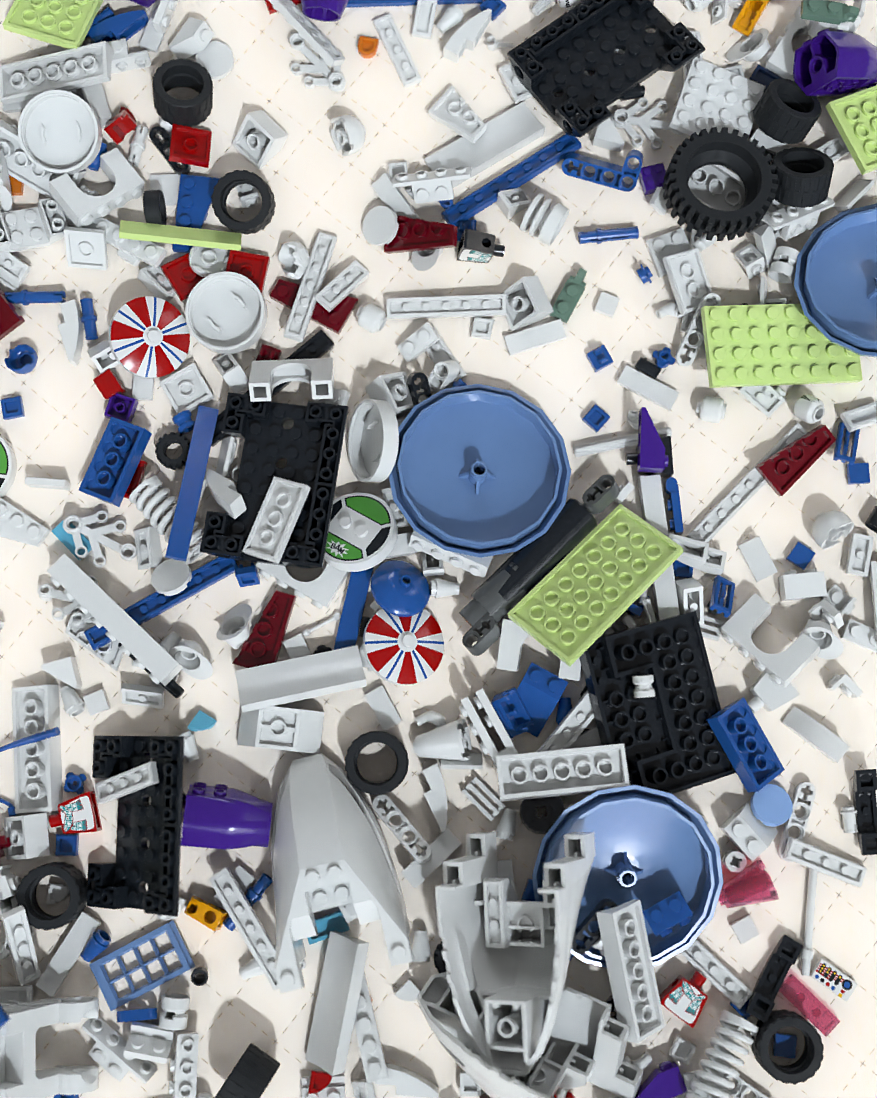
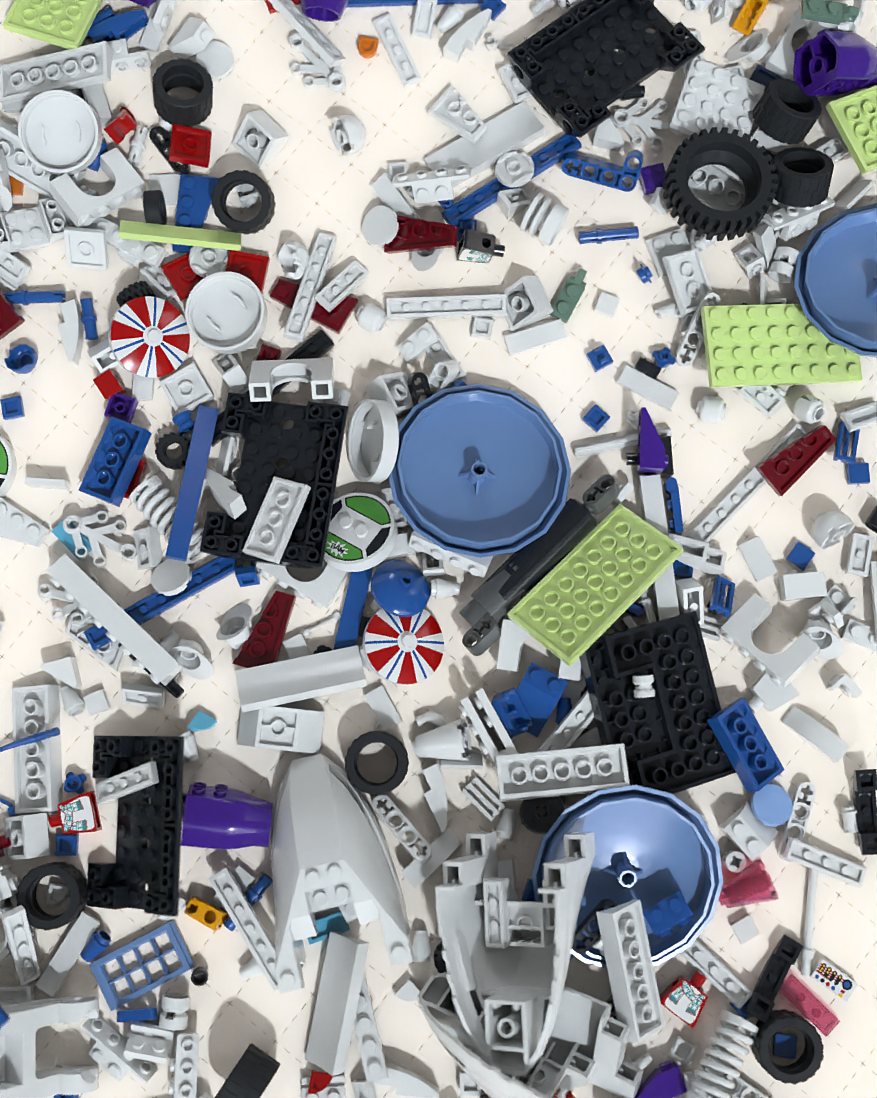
none -> black tyre [116,281,155,307]
none -> white tile [495,151,534,187]

